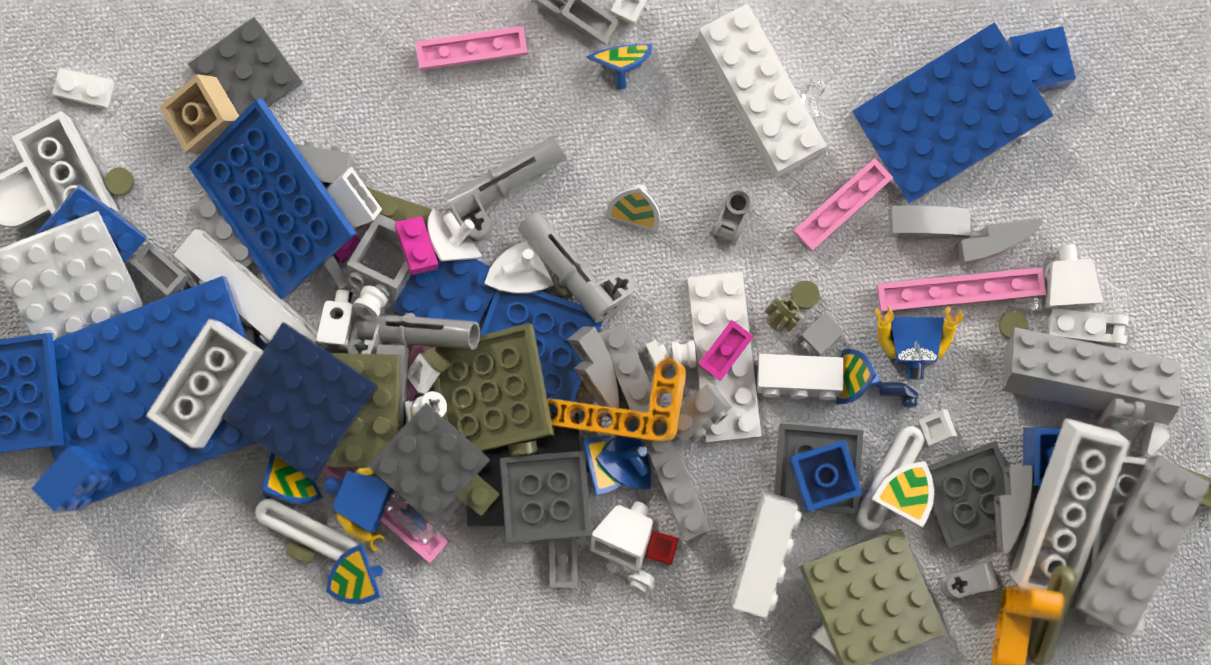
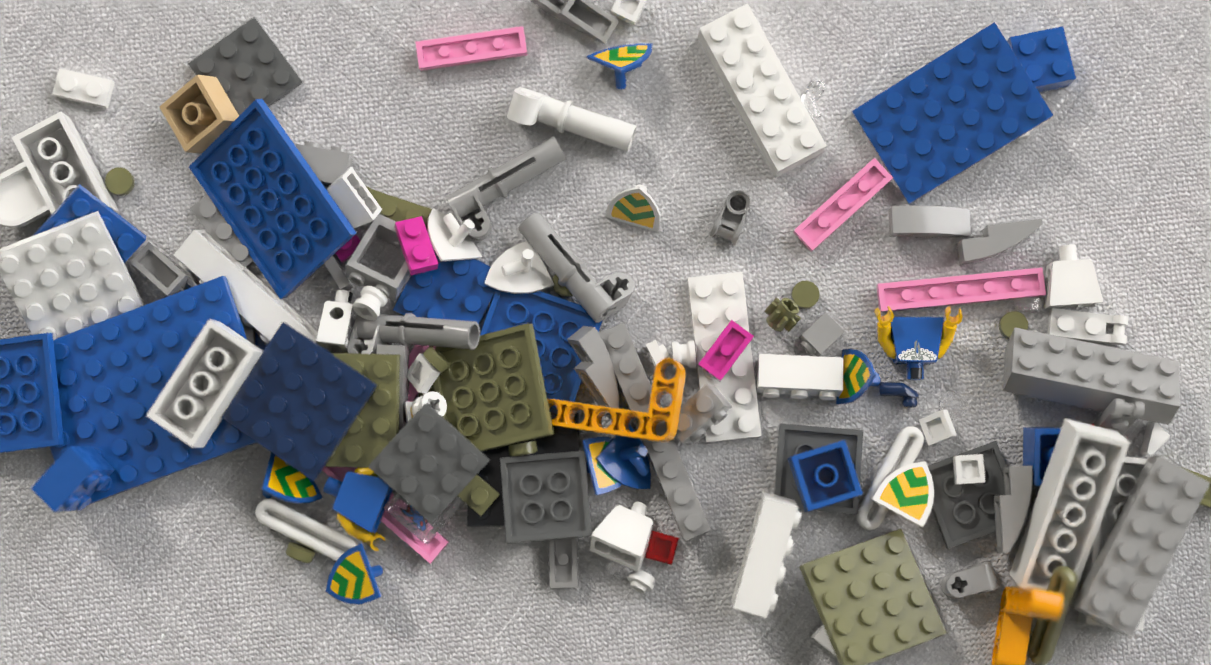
none -> white piece [507,87,637,152]
none -> white plate [953,454,985,484]

